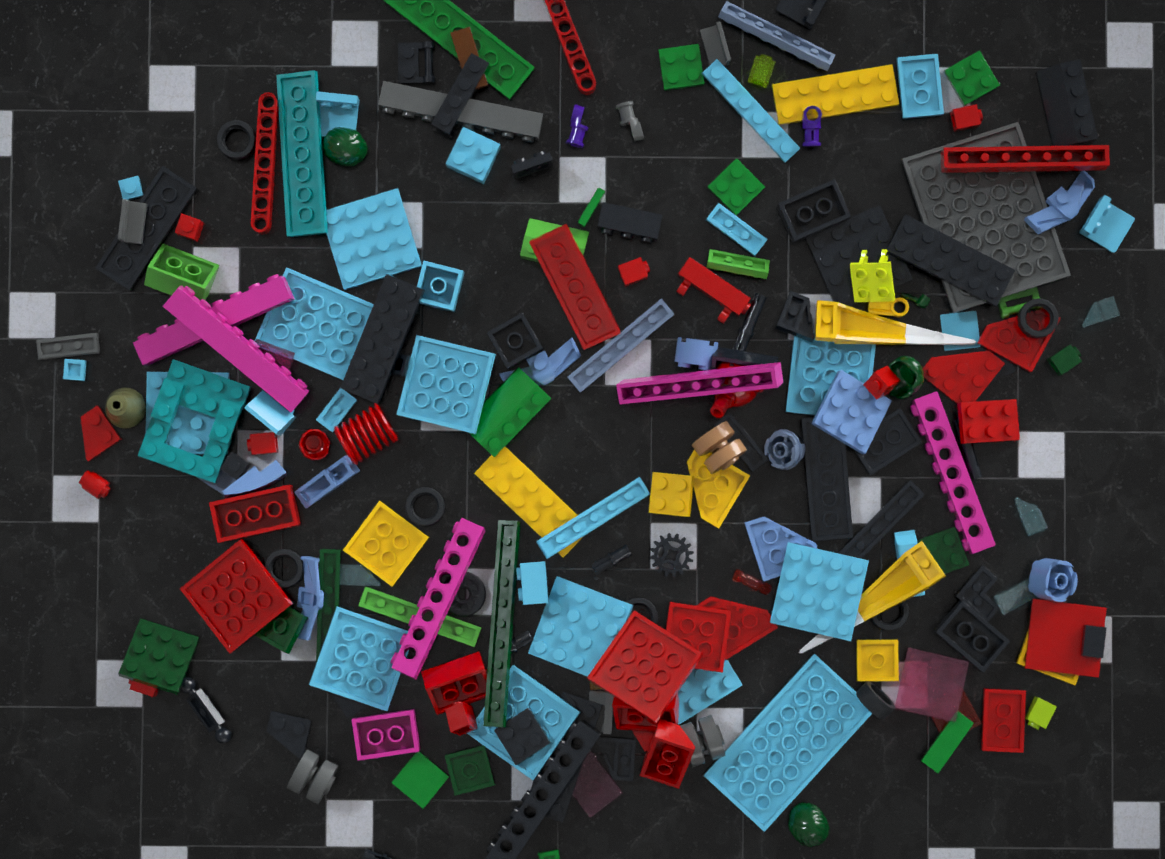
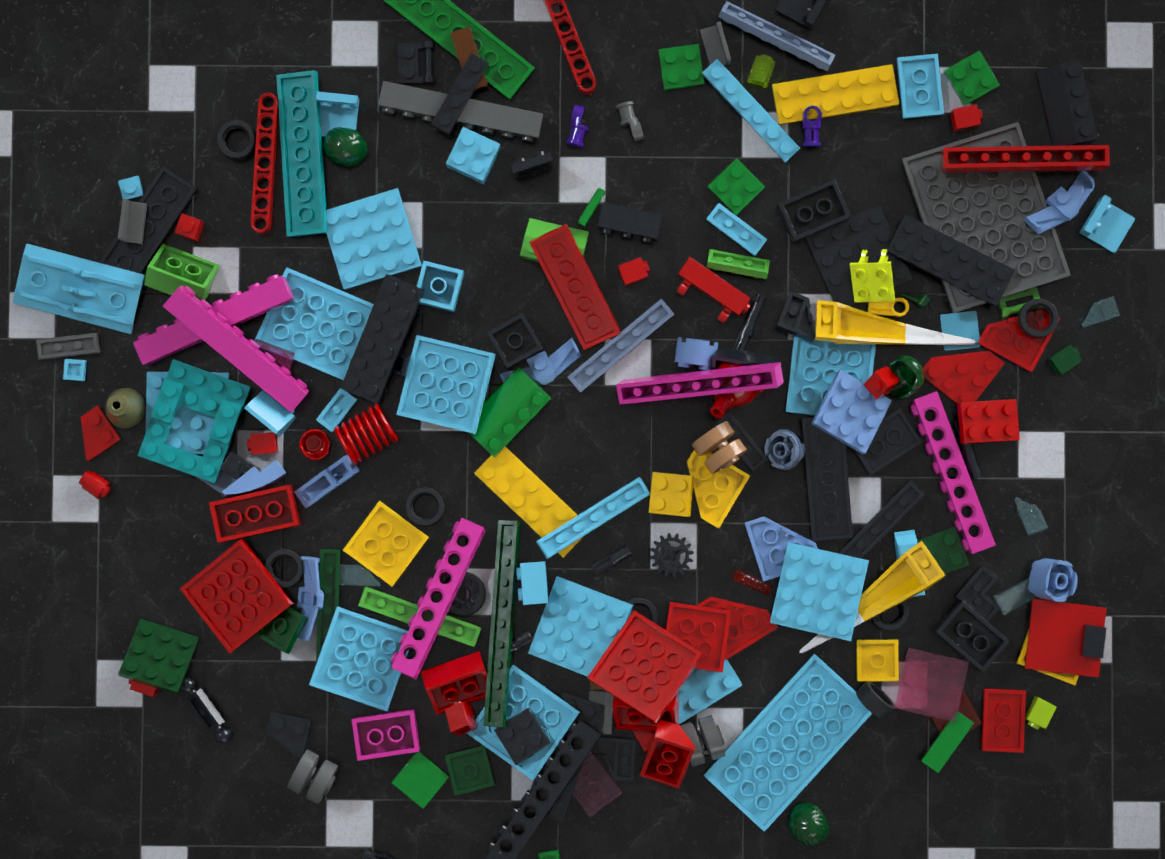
none -> medium azure hinge [13,244,145,334]

